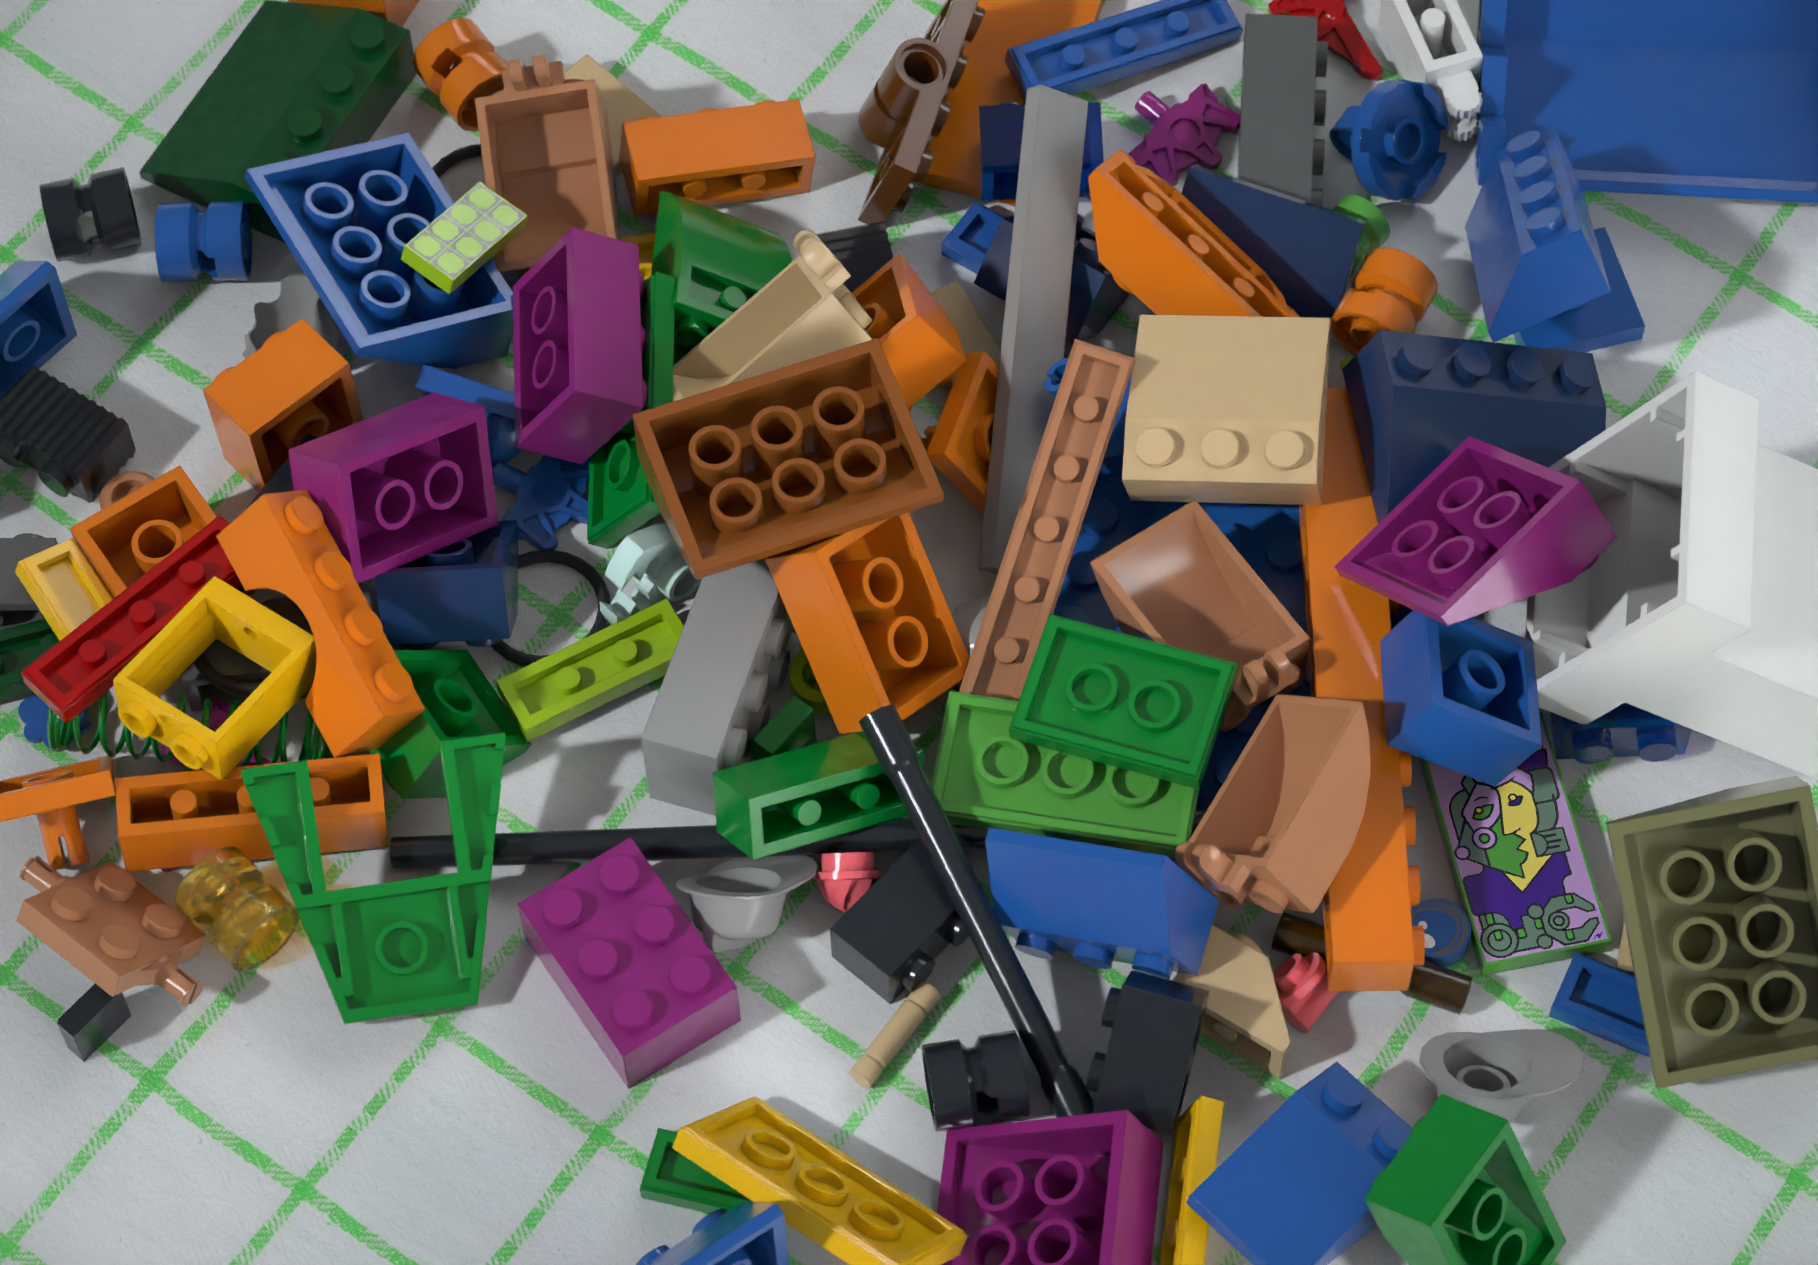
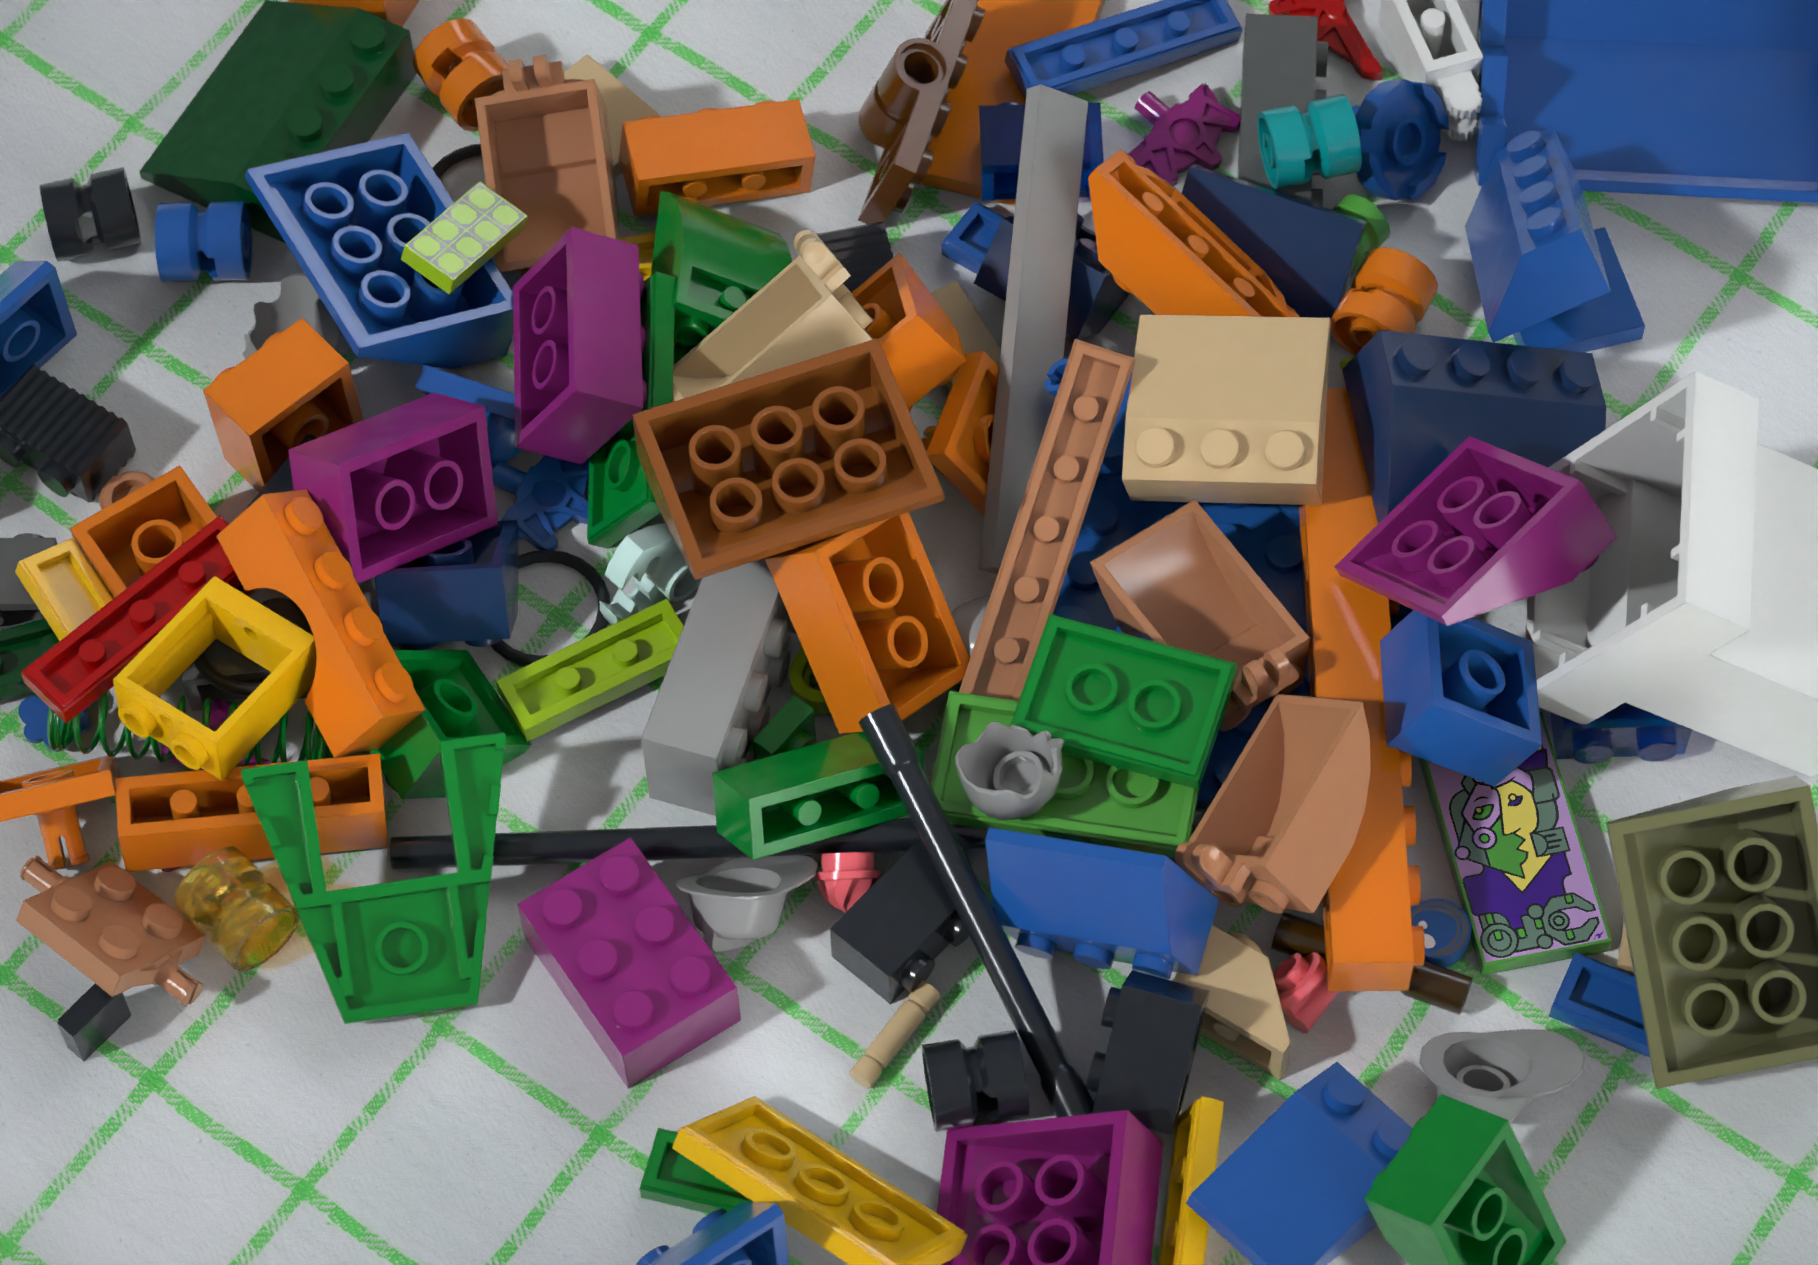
none -> light grey hair [955,722,1065,821]
none -> teal wheel [1257,94,1362,190]

